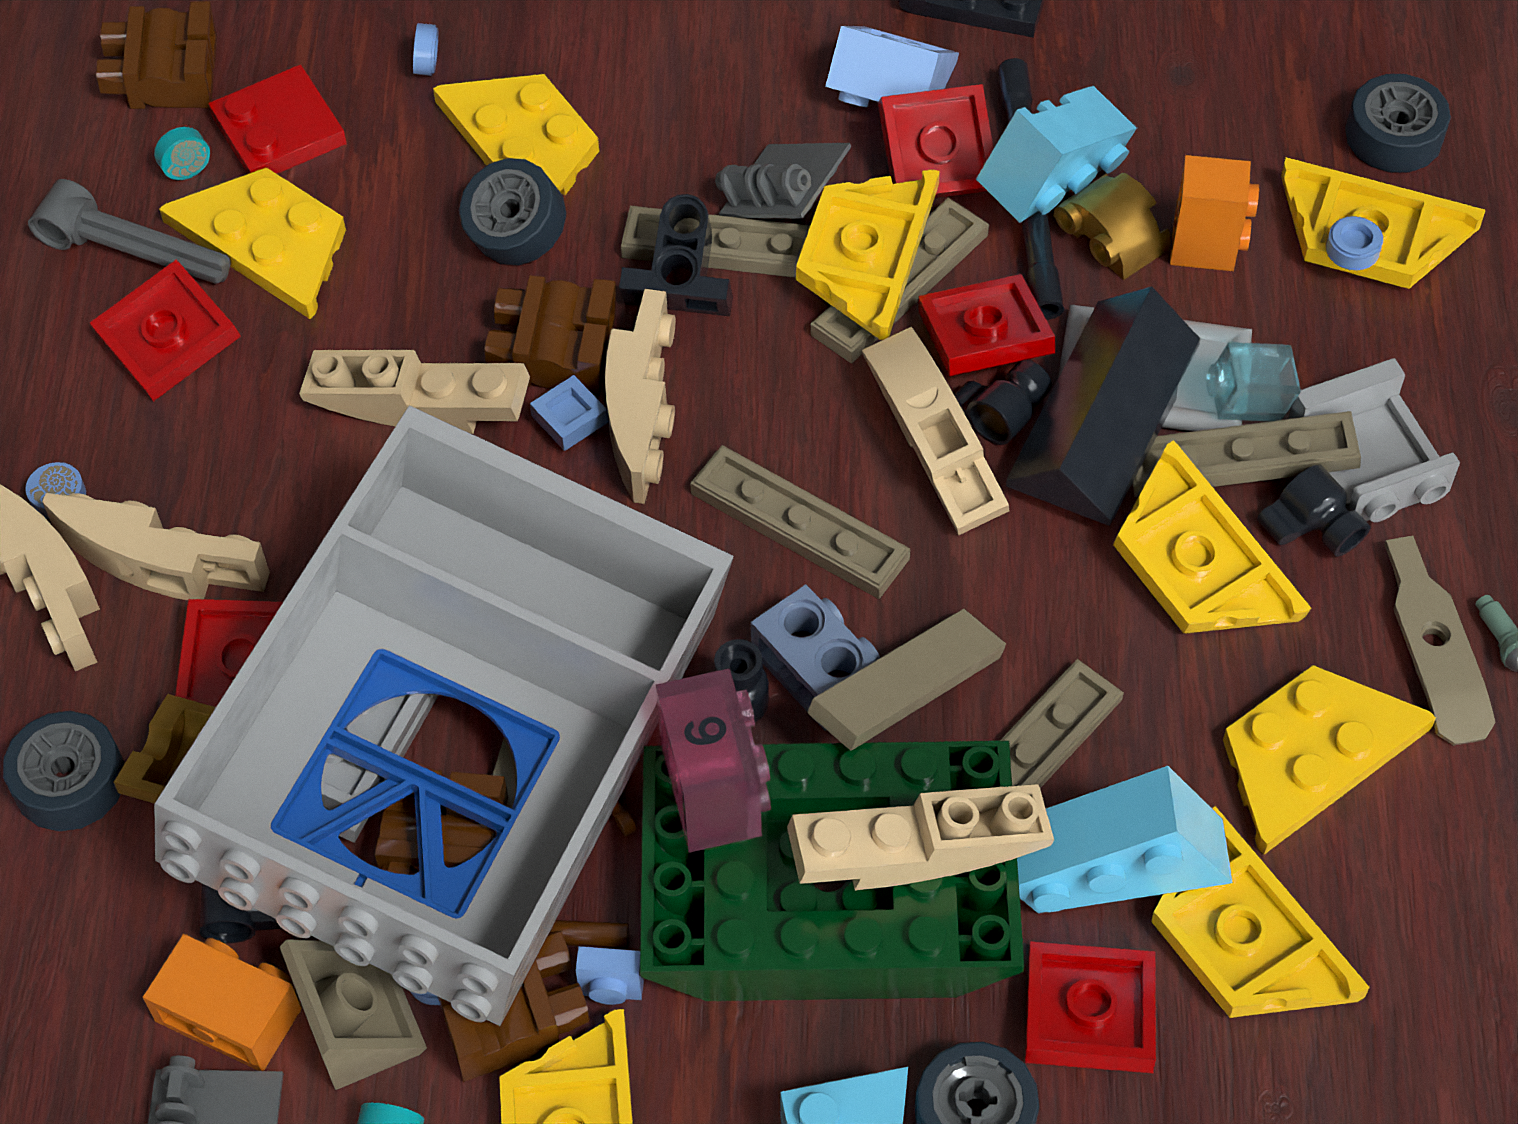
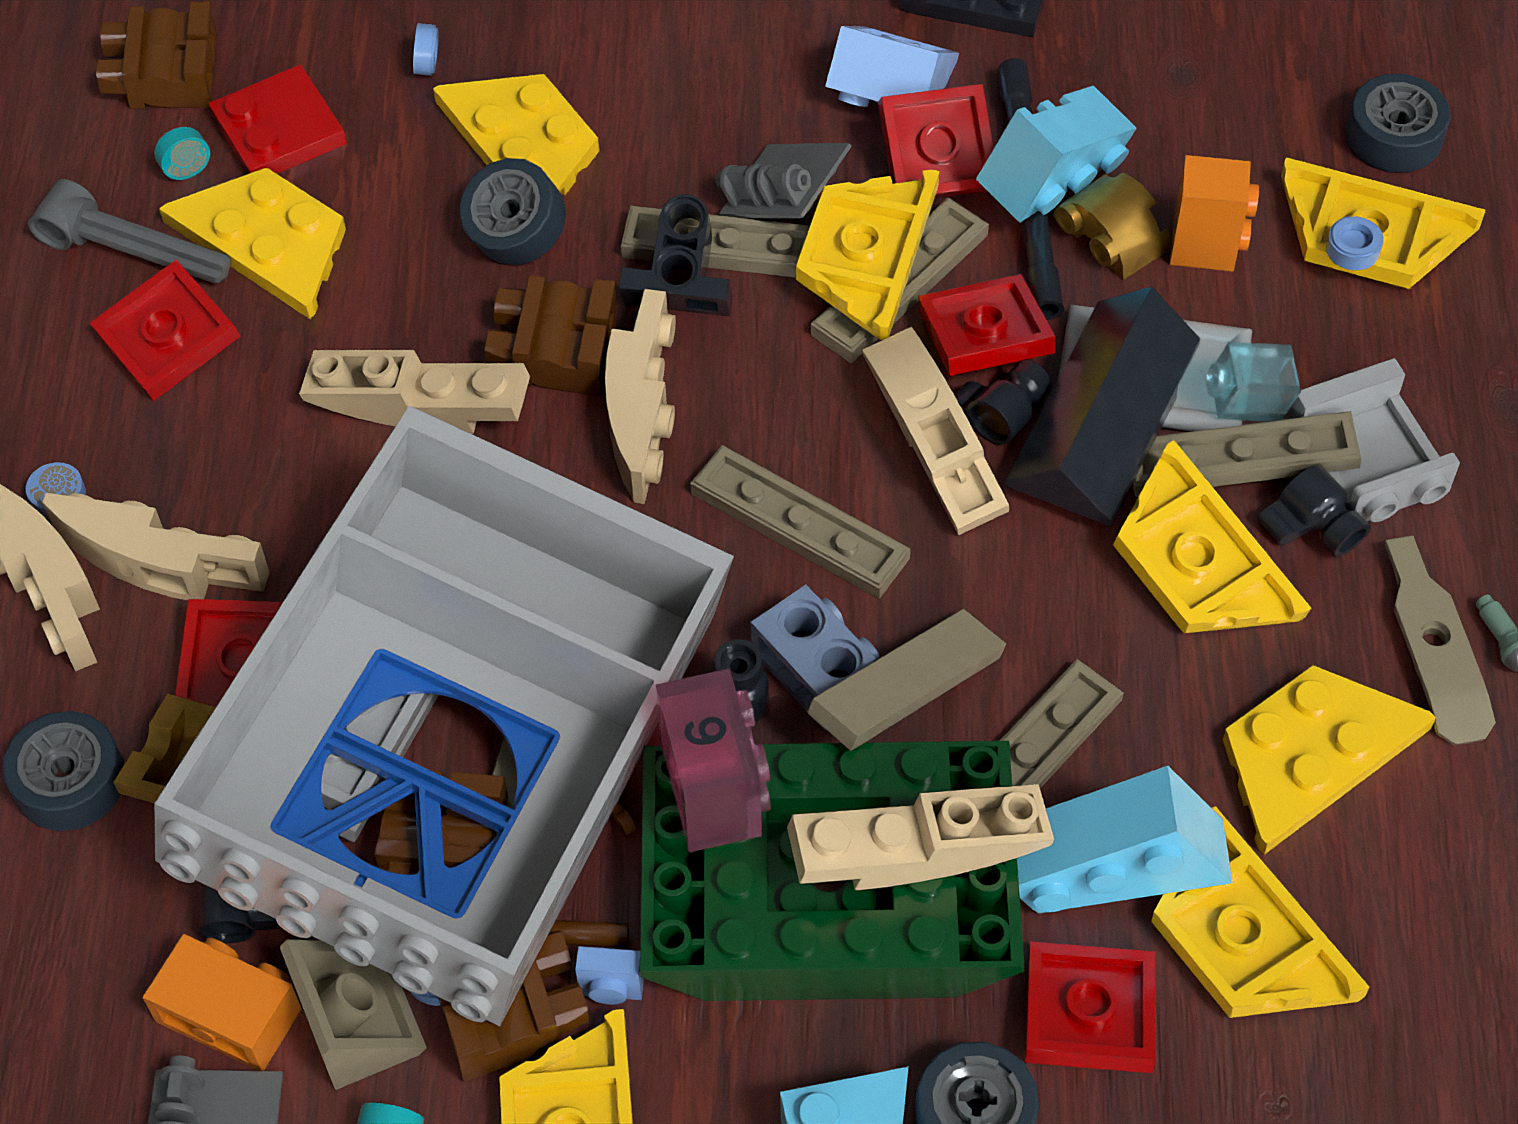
medium blue plate [530,375,609,451] -> none

